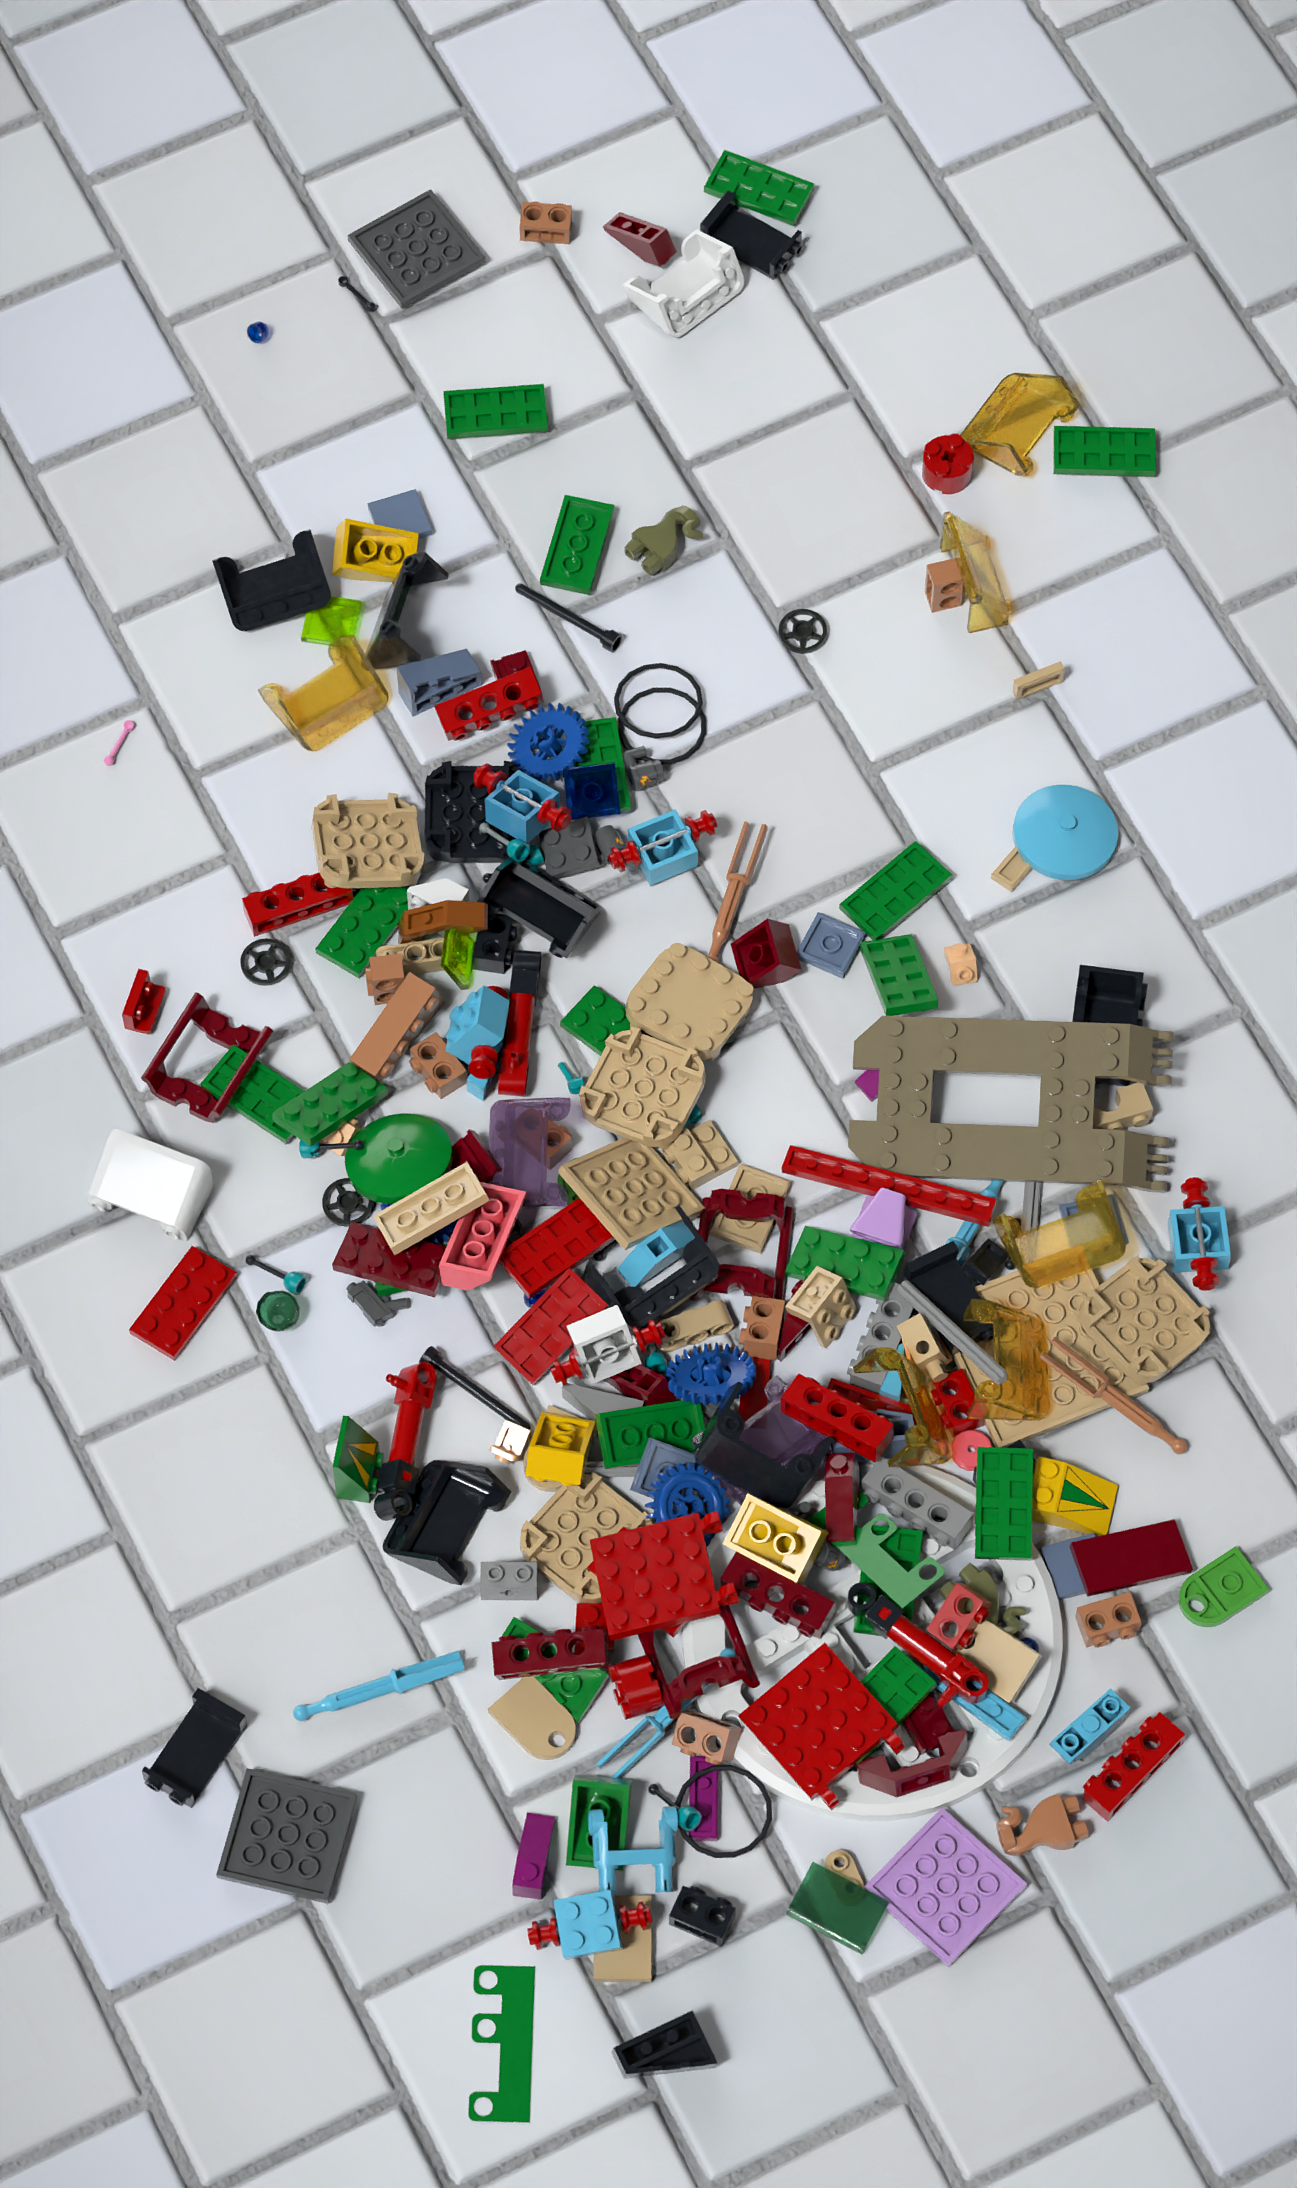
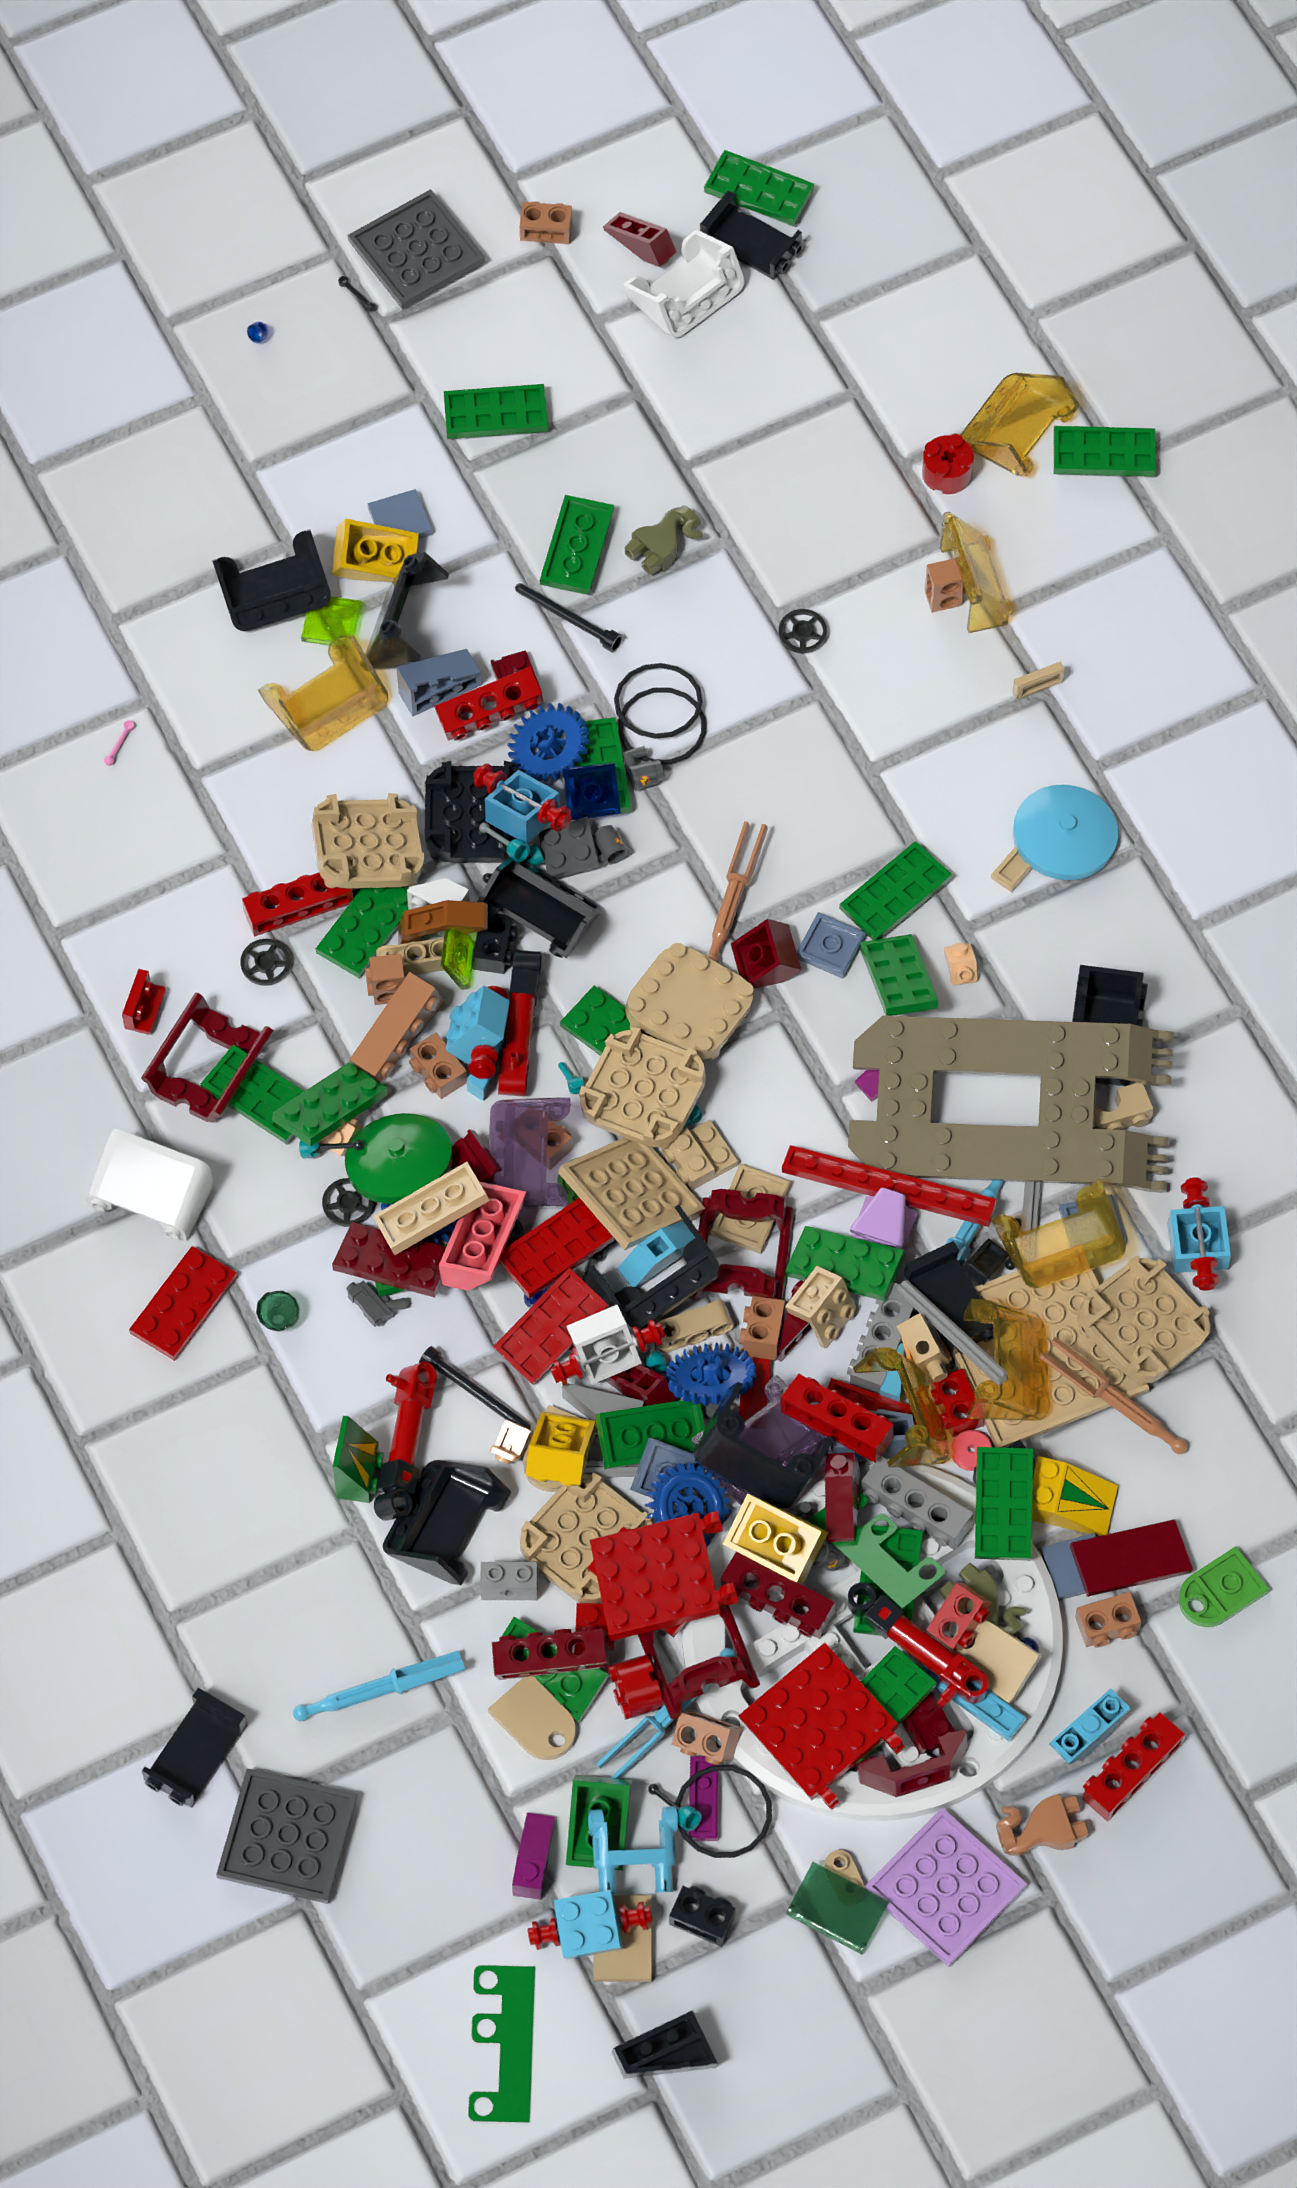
teal hinge [245,1255,307,1295] -> none
medium azure brick [608,809,718,886] -> none

